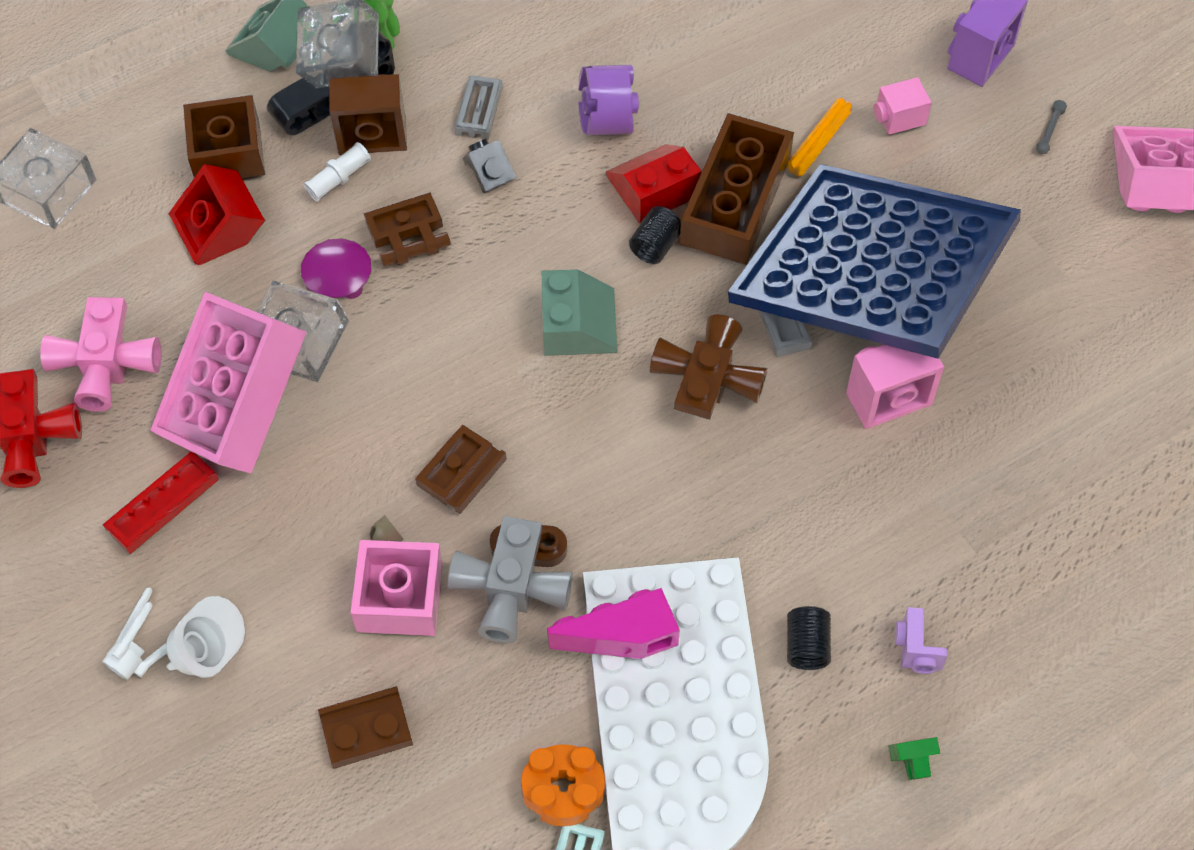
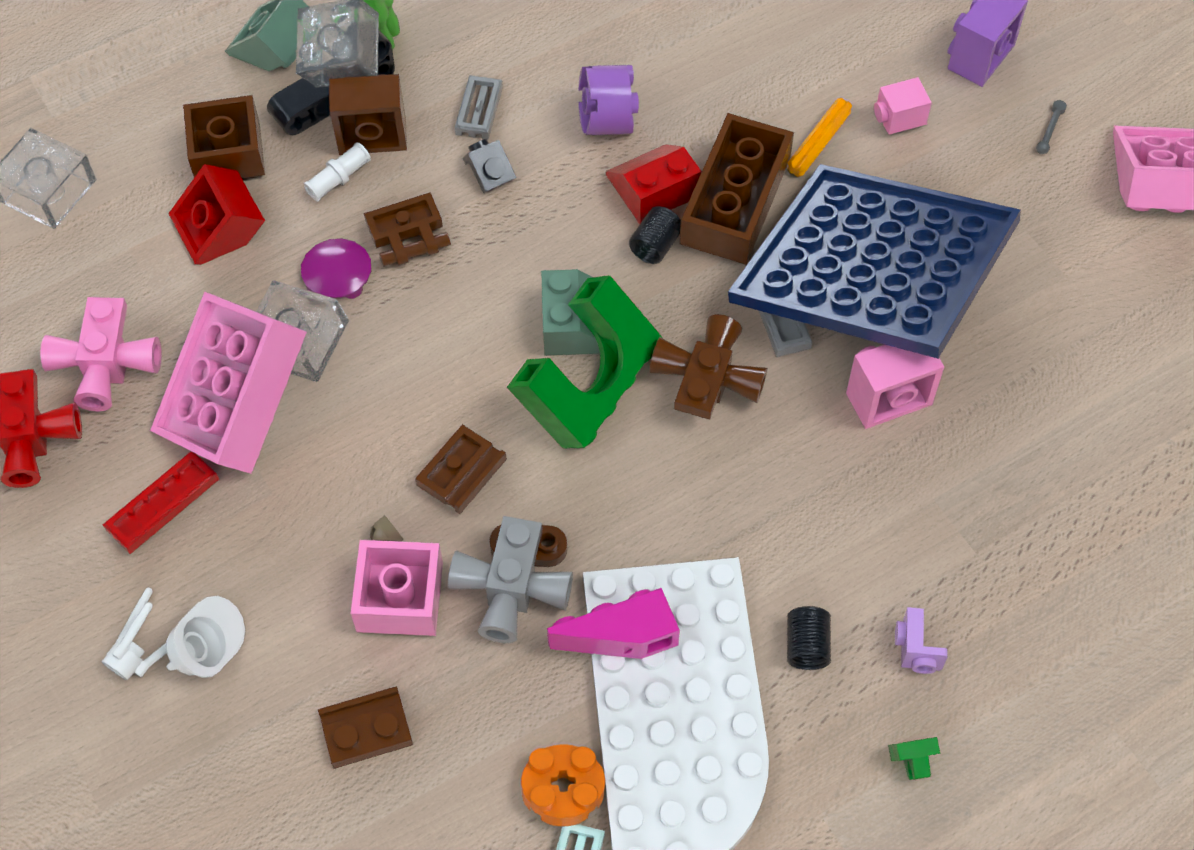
none -> green arch [507,275,663,448]

